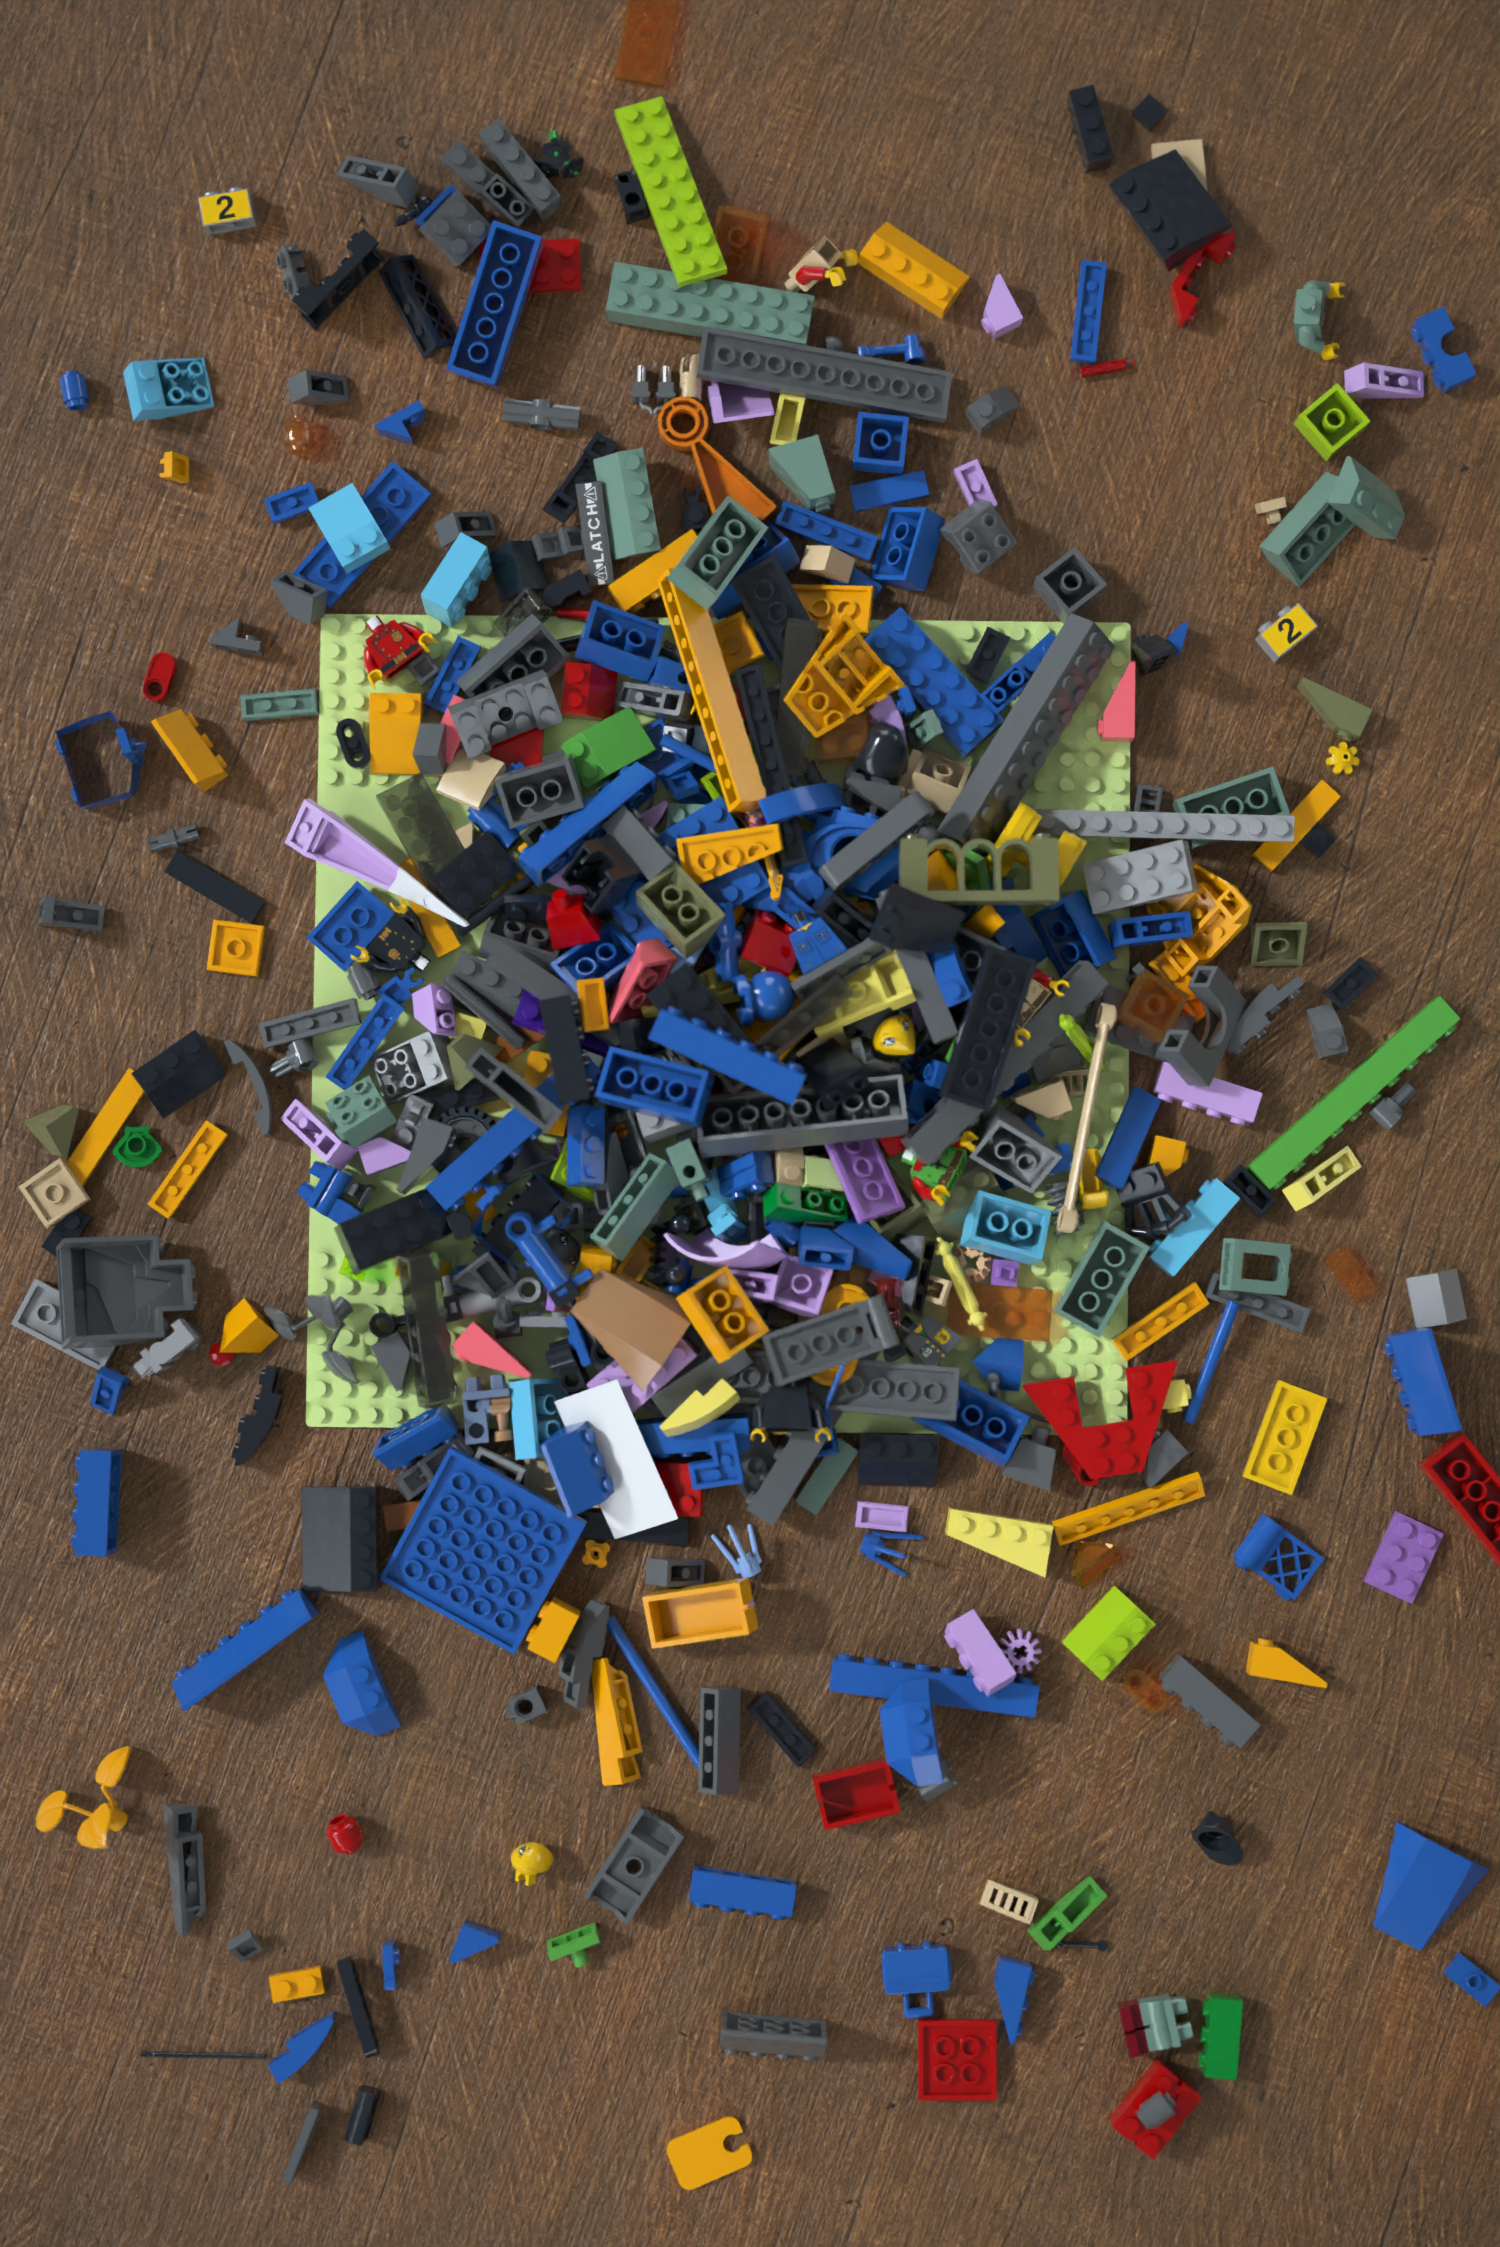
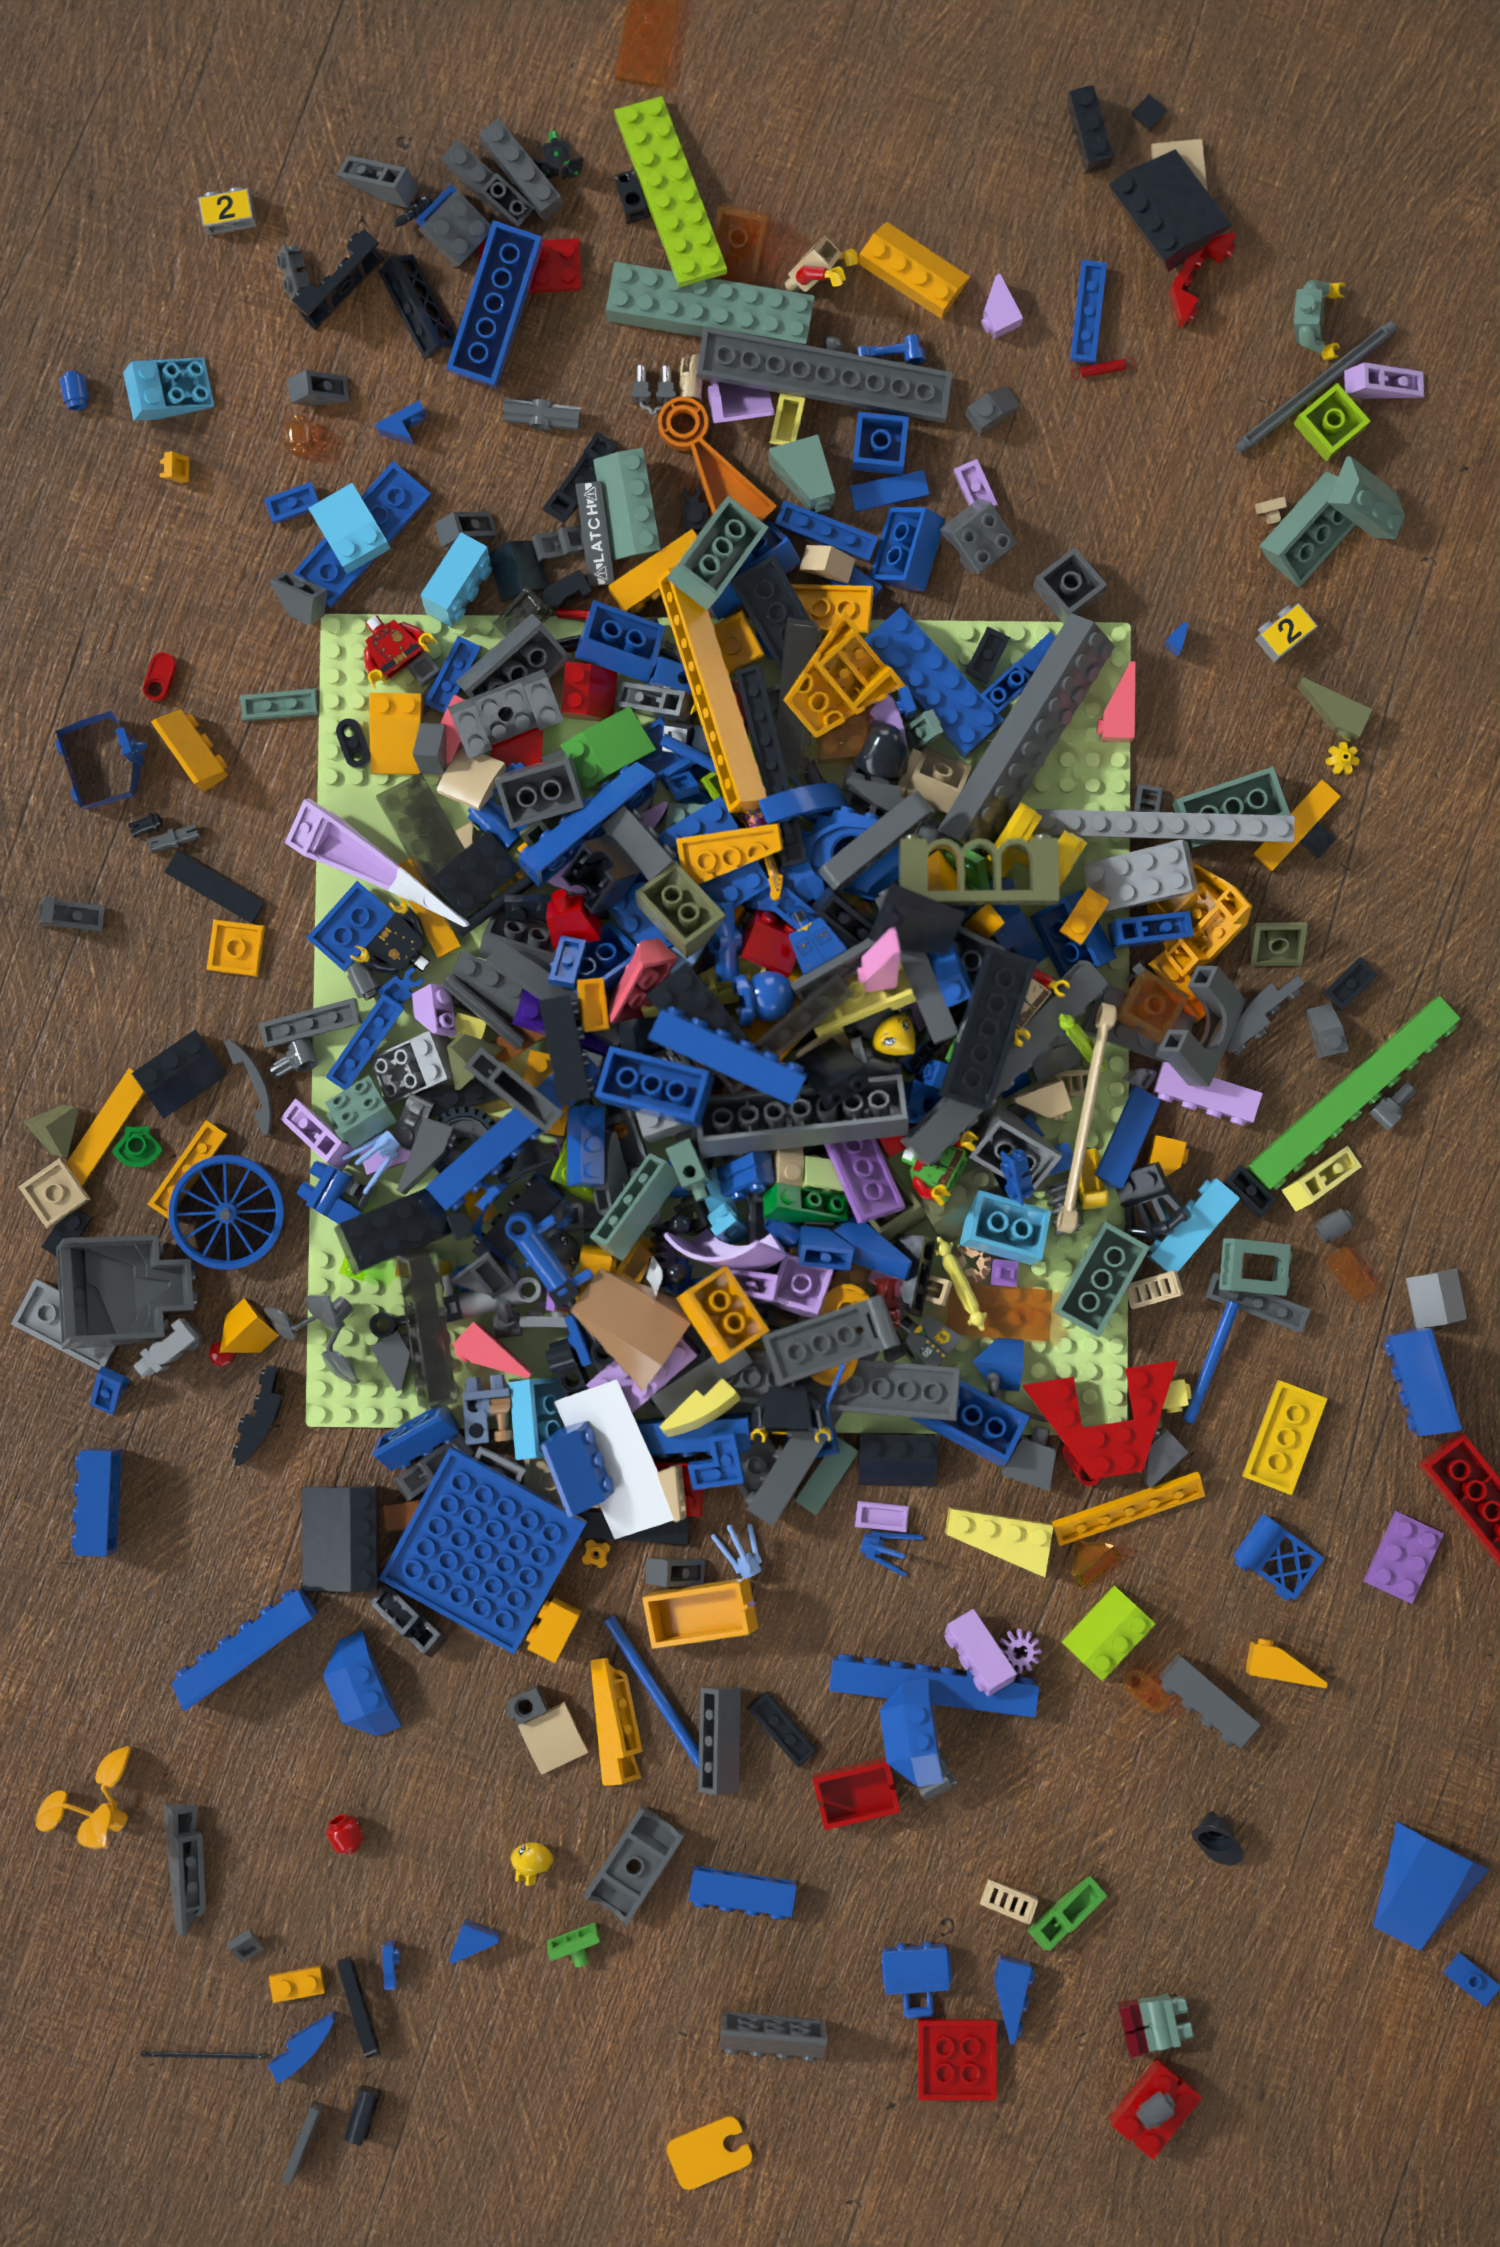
dark grey slope [209,618,265,657] -> none
dark grey slope [558,1599,610,1708] -> none
black hinge [1054,1939,1107,1951] -> none
light orange plate [1110,1282,1210,1361] -> none
black slope [1131,633,1176,676] -> none
green brick [1198,1992,1243,2080] -> none
blue arch [1411,307,1477,394] -> none
none -> black pin [128,812,163,839]
none -> blue wheel [168,1155,284,1269]
none -> light blue plant [342,1130,400,1194]
none -> black slope [370,1583,449,1657]
none -> tan slope [518,1702,588,1775]
none -> blue plate [548,936,587,989]
none -> white sticker [645,1256,662,1303]
none -> tan slope [657,1464,687,1522]
none -> bright pink slope [857,928,900,992]
none -> blue hinge [1001,1149,1034,1206]
none -> light orange plate [1059,887,1110,945]
none -> dark grey tile [1123,1067,1159,1091]
none -> tan slope [1126,1270,1184,1309]
none -> dark grey piece [1234,321,1397,455]
none -> dark grey brick [1314,1207,1354,1243]

